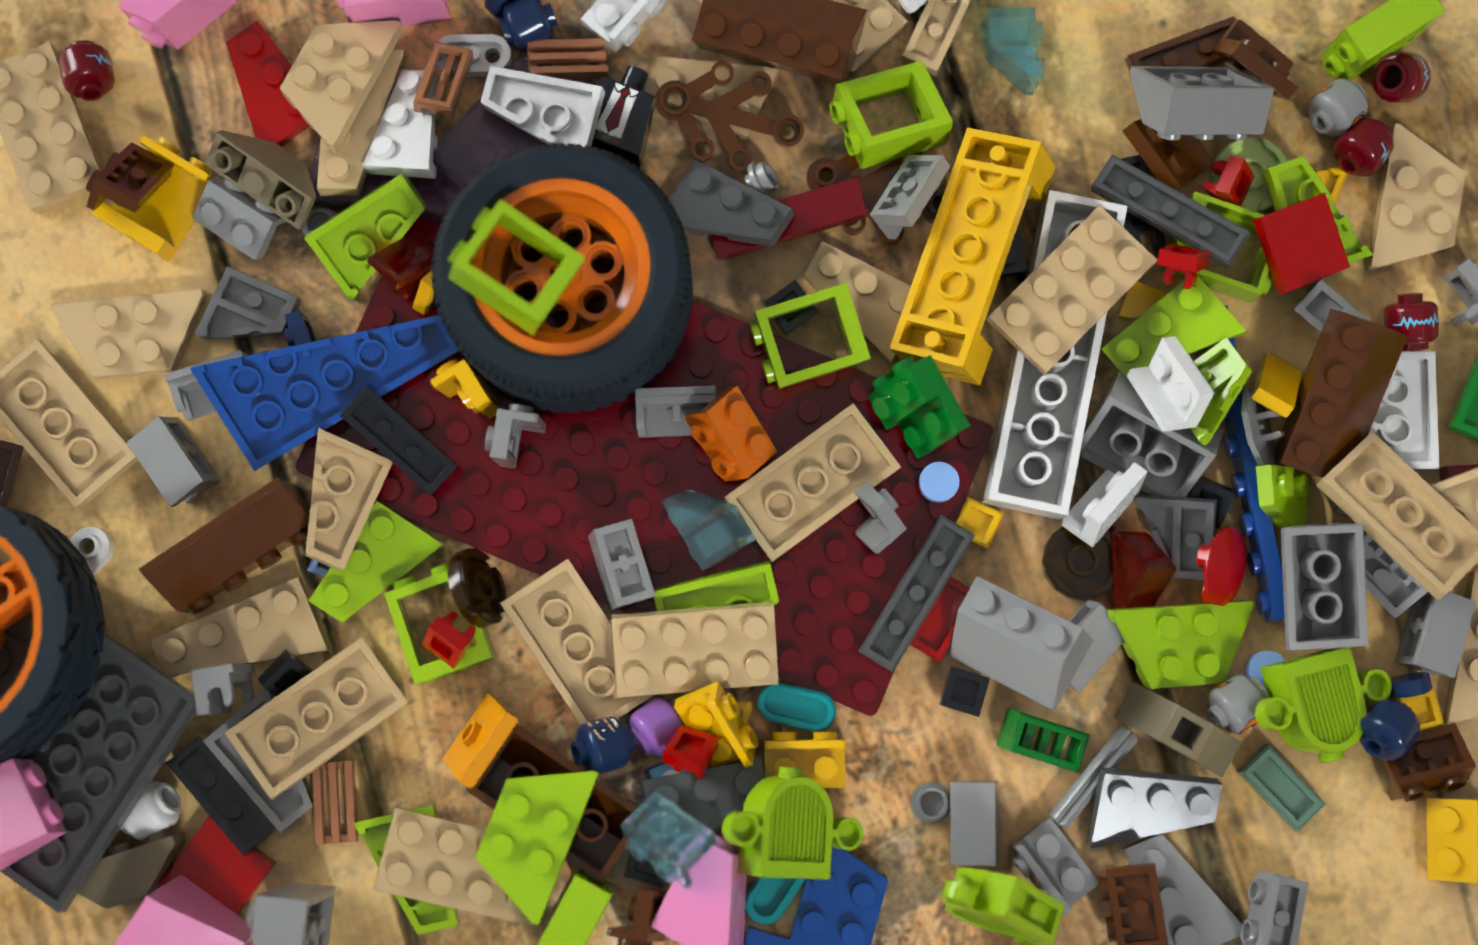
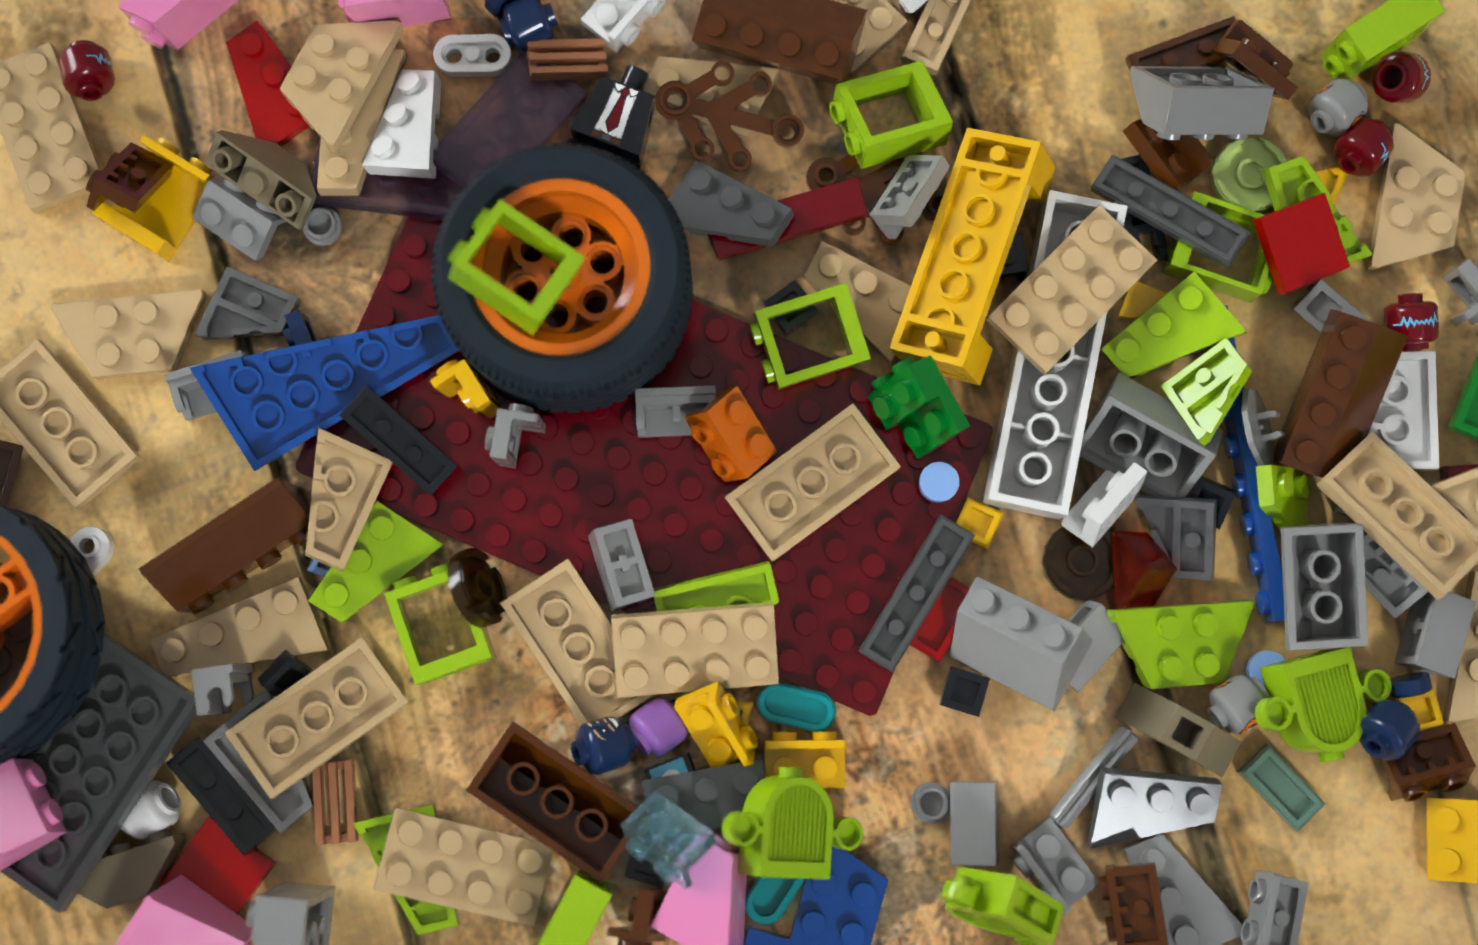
light grey hinge [126,416,221,507] -> none
lime wing [304,172,427,302] -> none
clear red slope [367,230,435,300] -> none
yellow tile [412,270,435,315] -> none
nougat tile [413,42,473,120] -> none
red tile [422,612,476,669] -> none
light orange plate [442,692,518,789] -> none
lime wing [475,770,599,926] -> none
white wing [480,66,605,147] -> none
clear light blue slope [662,490,756,571] -> none
red tile [663,725,718,779] -> none
light grey plate [745,161,779,198] -> none
light grey bracket [854,482,907,554] -> none
clear light blue slope [984,7,1045,95] -> none
green slope [997,708,1090,773] -> none
white bracket [1127,336,1214,432] -> none
red tile [1157,244,1210,289] -> none
red dish [1197,527,1247,606] -> none
red tile [1203,156,1255,207] -> none
yellow tile [1251,352,1302,418] -> none

